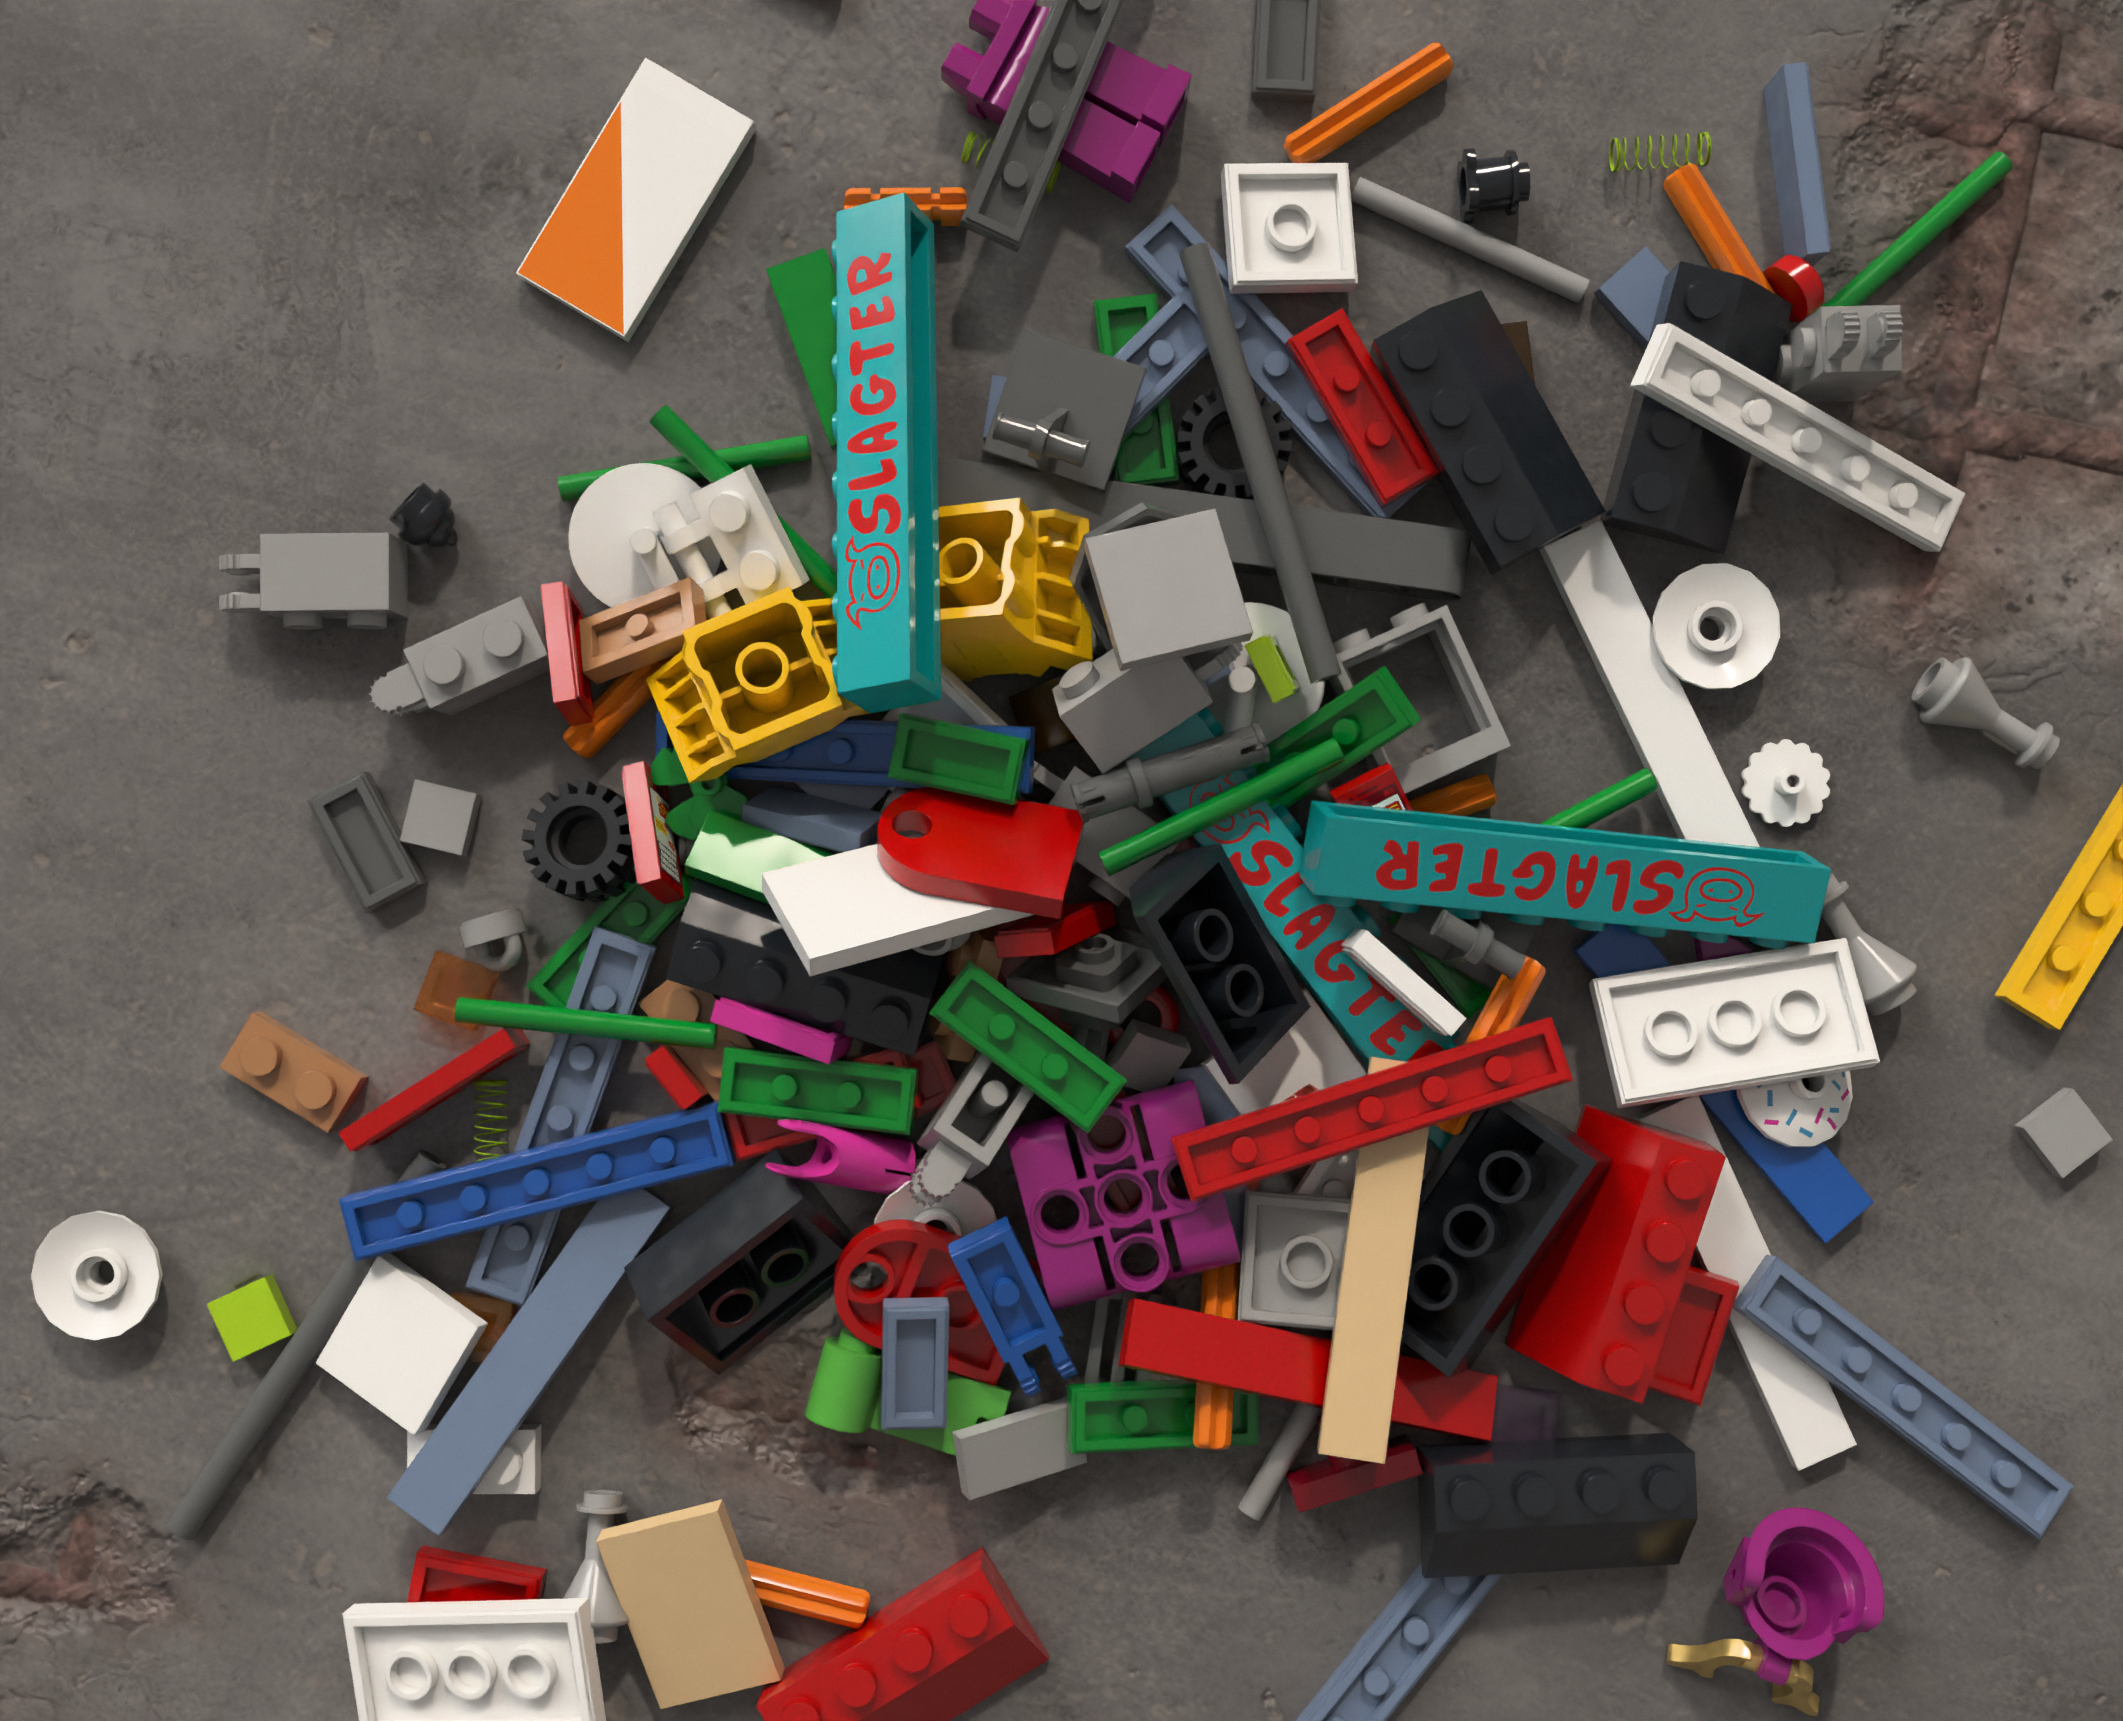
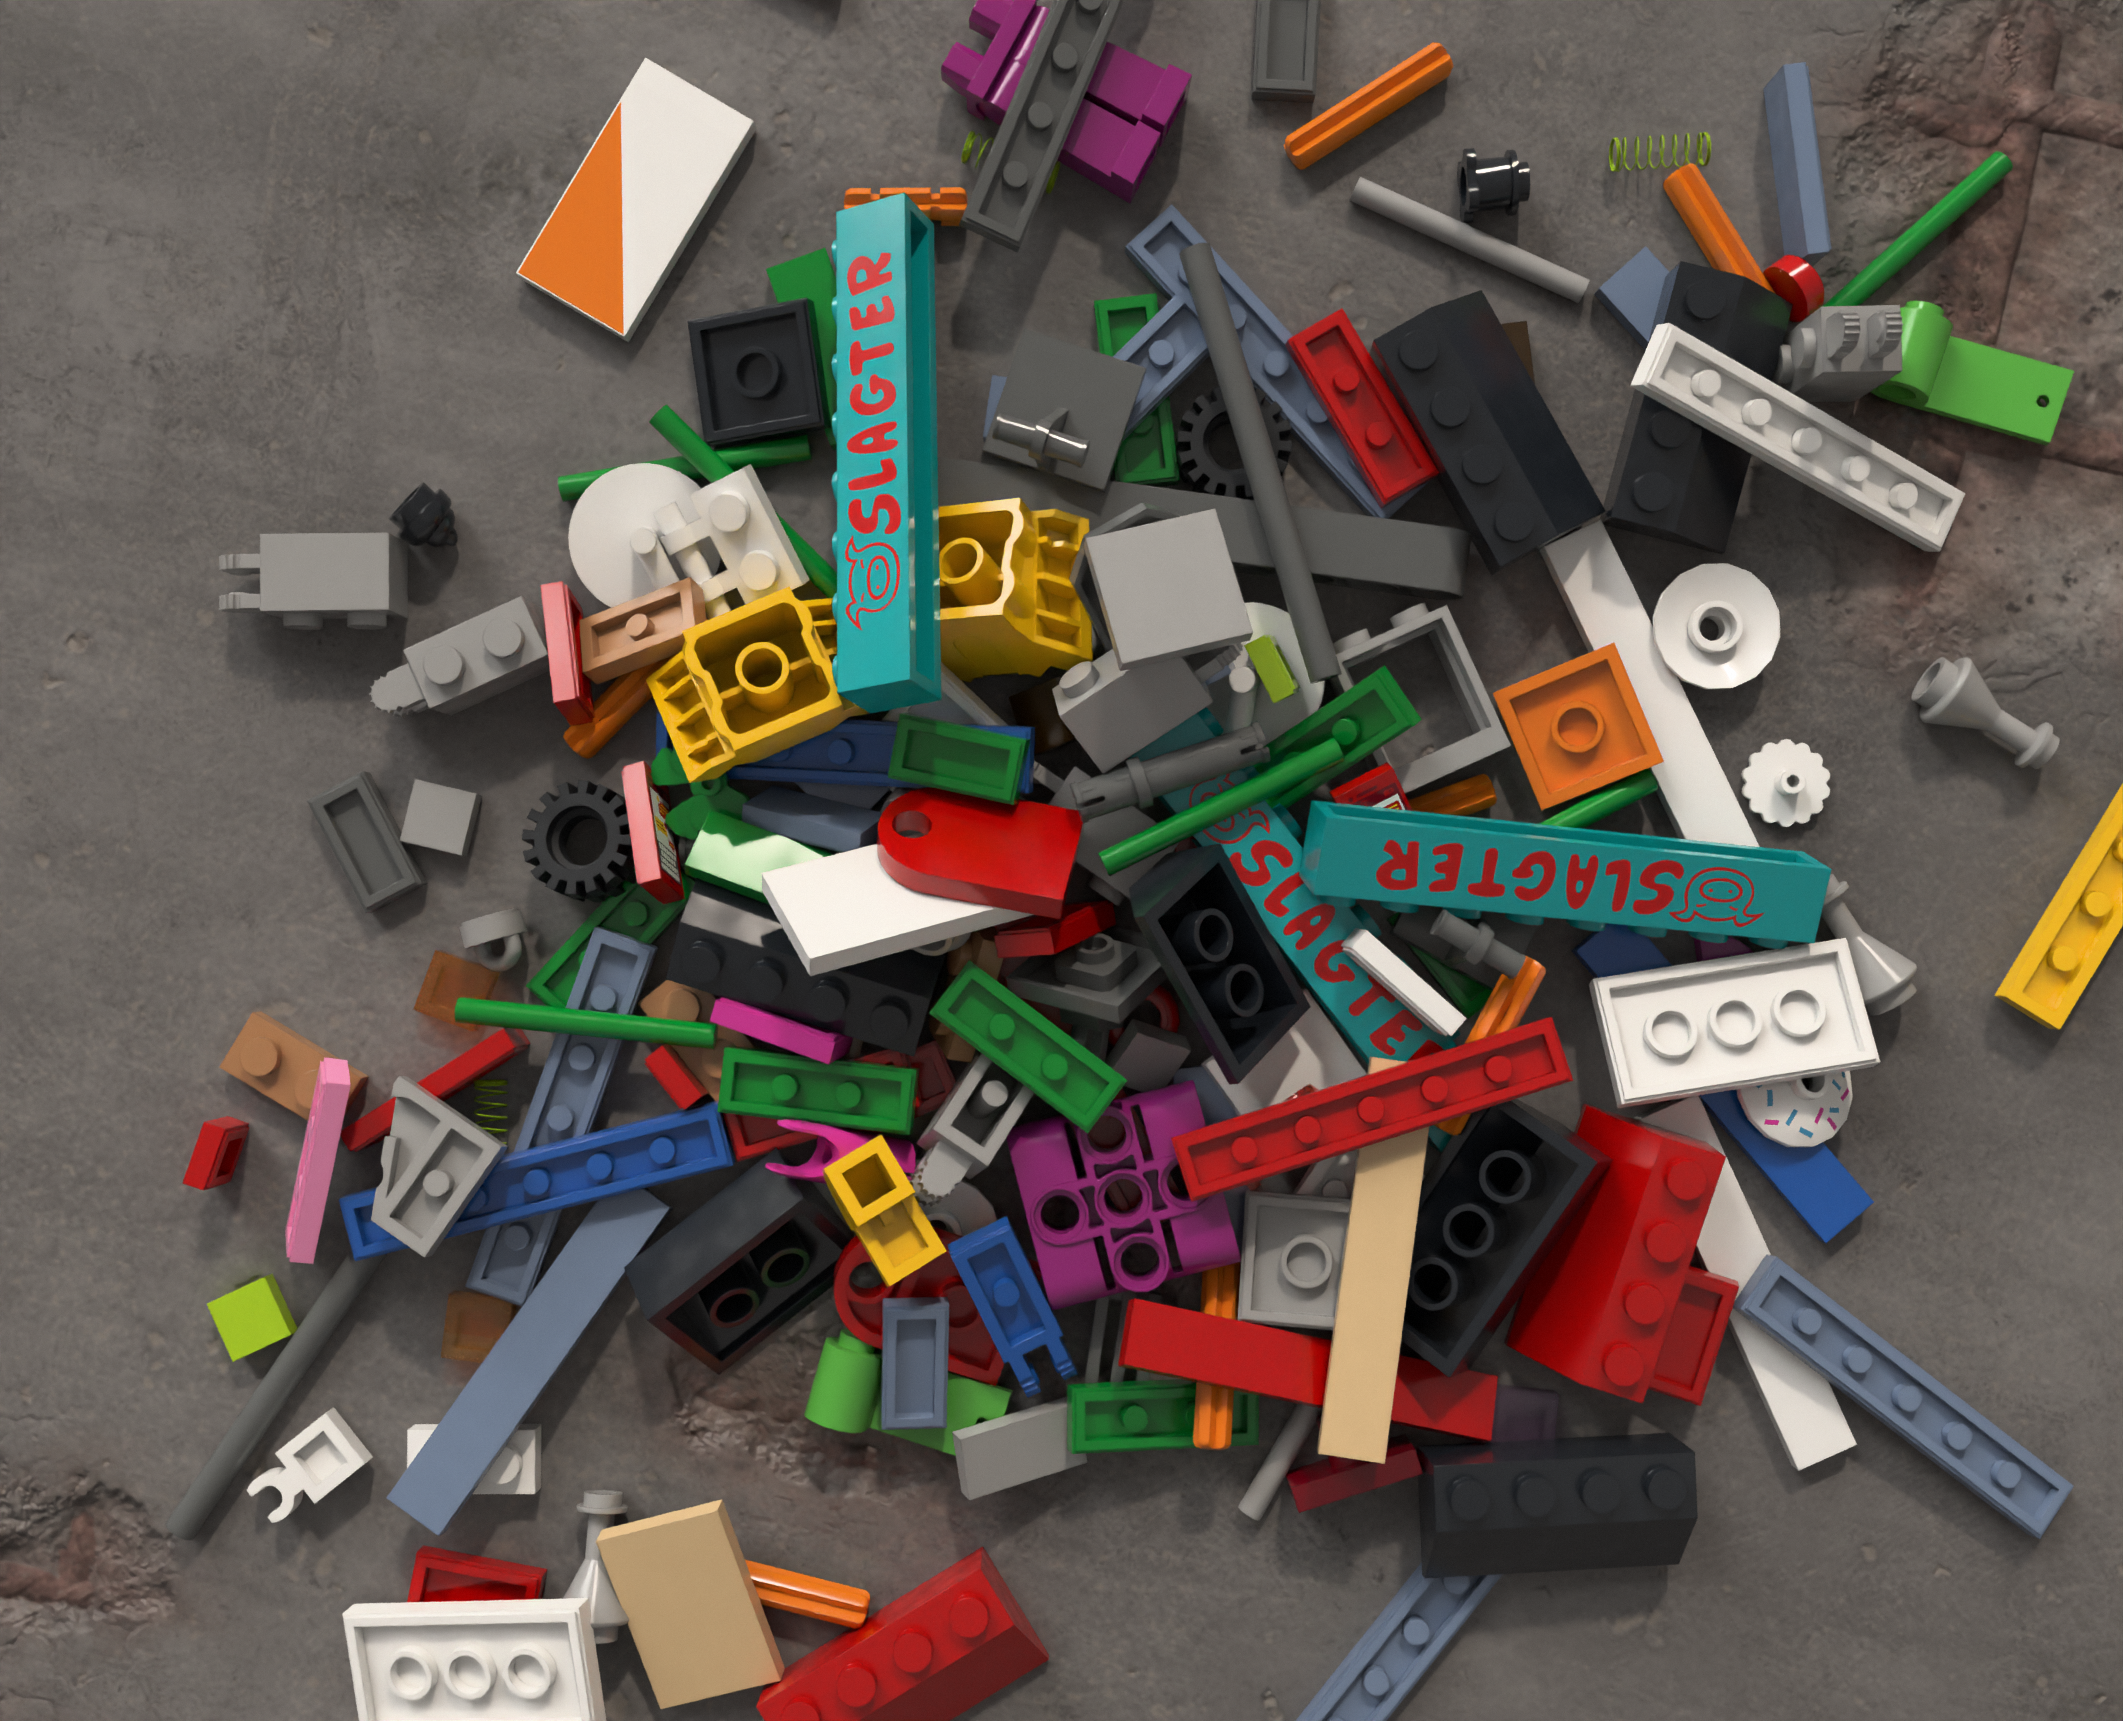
white dish [31,1211,163,1341] -> none
white tile [316,1253,488,1436] -> none
white tile [1220,163,1358,294] -> none
magenta helmet [1666,1507,1884,1716] -> none
light grey tile [2014,1087,2113,1178] -> none
none -> red tile [182,1116,250,1191]
none -> white plate [247,1407,373,1523]
none -> bright pink tile [285,1057,351,1264]
none -> light grey wing [371,1076,508,1258]
none -> black tile [687,298,831,449]
none -> yellow brick [822,1135,946,1287]
none -> orange plate [1493,642,1664,811]
none -> bright green door [1870,301,2074,446]

